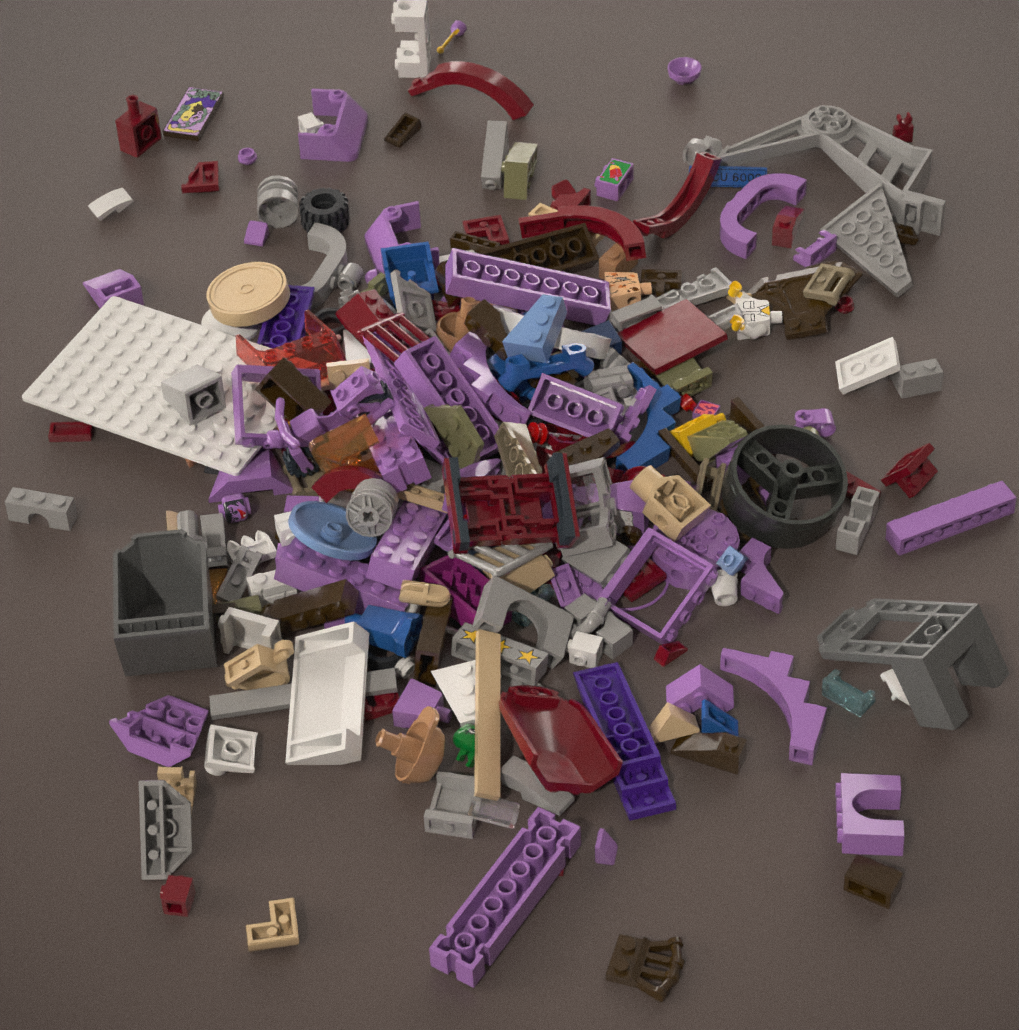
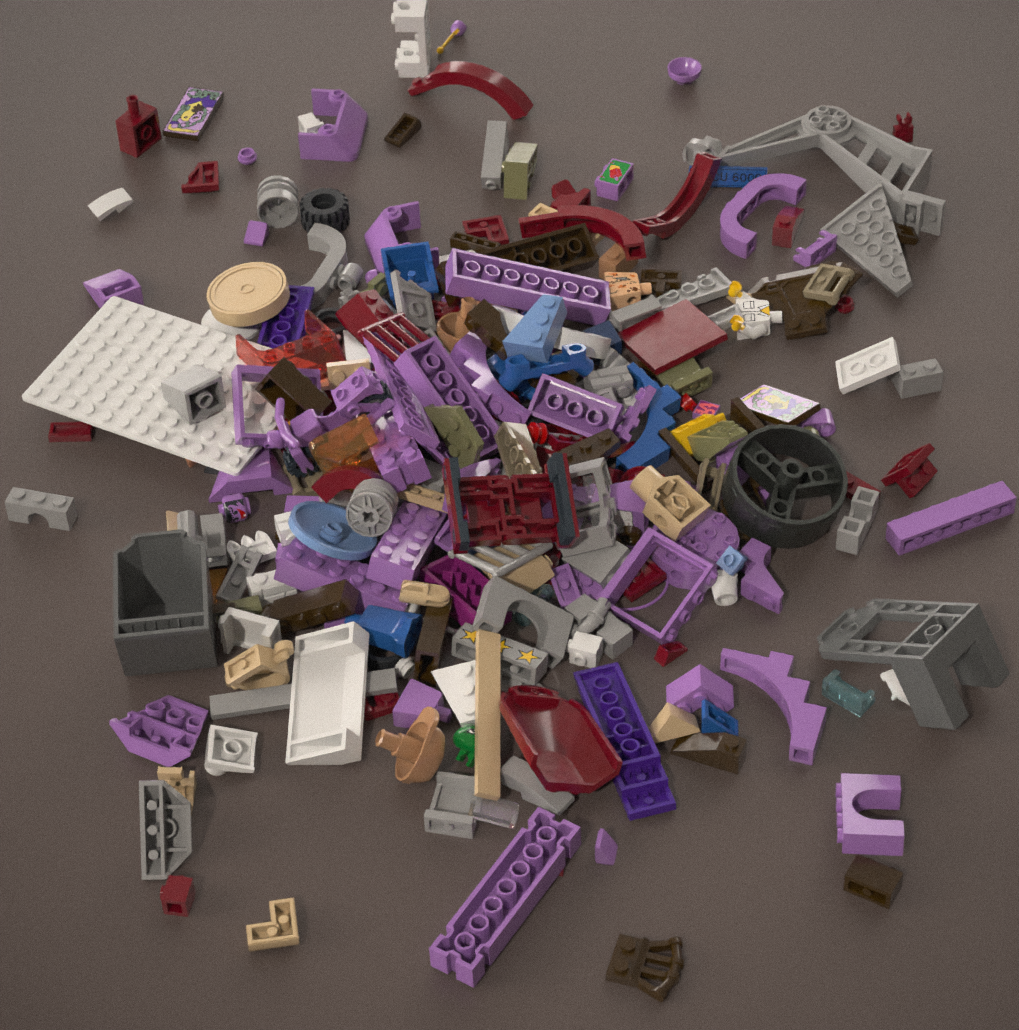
none -> tile [740,384,821,426]

